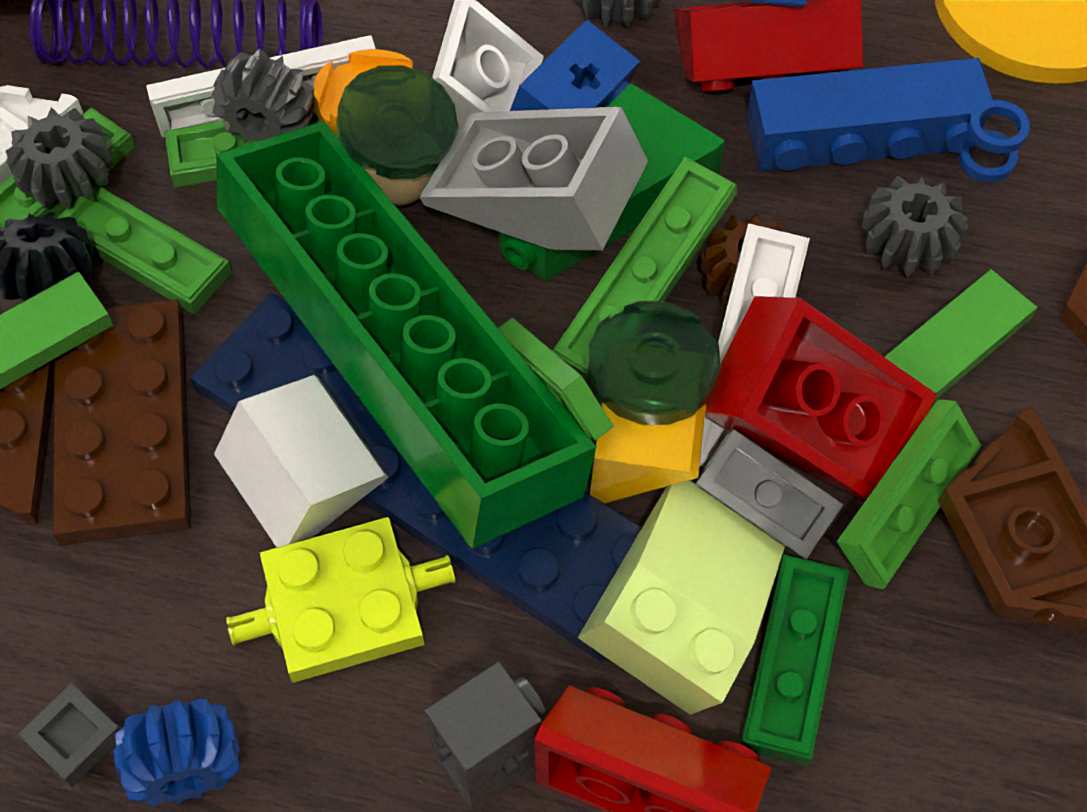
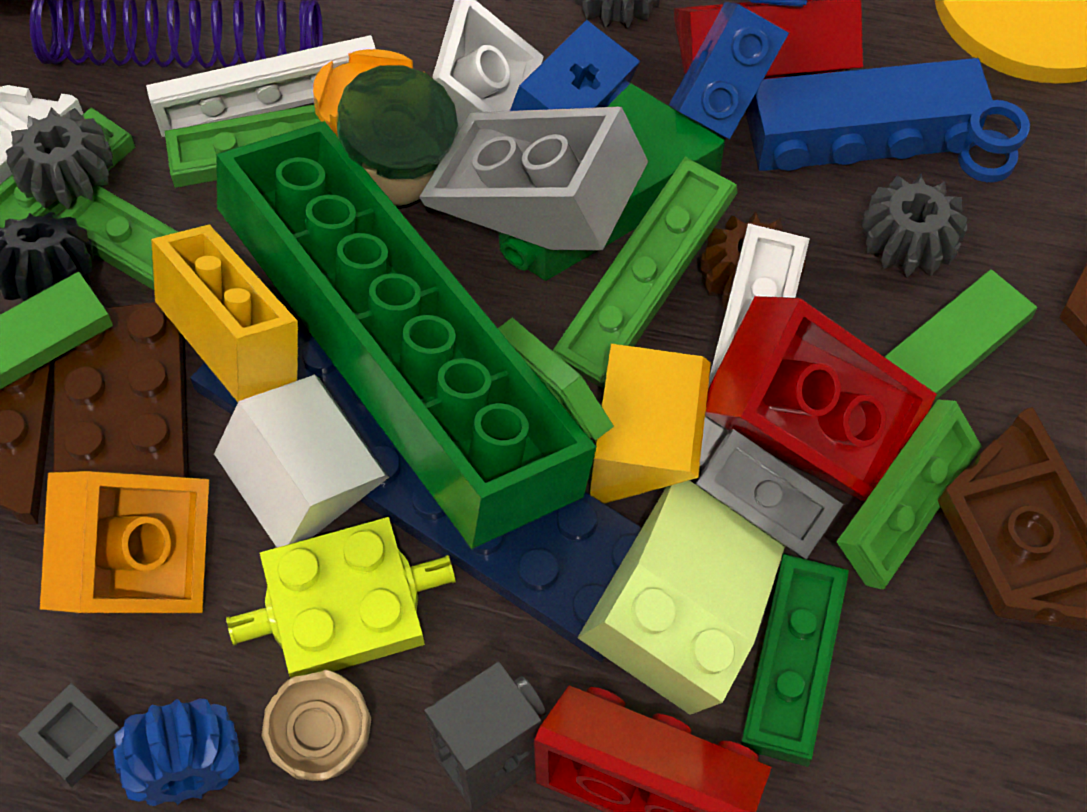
dark grey gear [211,49,315,144] -> none
clear green tile [588,301,721,425] -> none
none -> light orange slope [40,471,209,613]
none -> yellow brick [151,224,298,402]
none -> tan hair [261,670,371,781]
none -> blue brick [669,2,789,139]

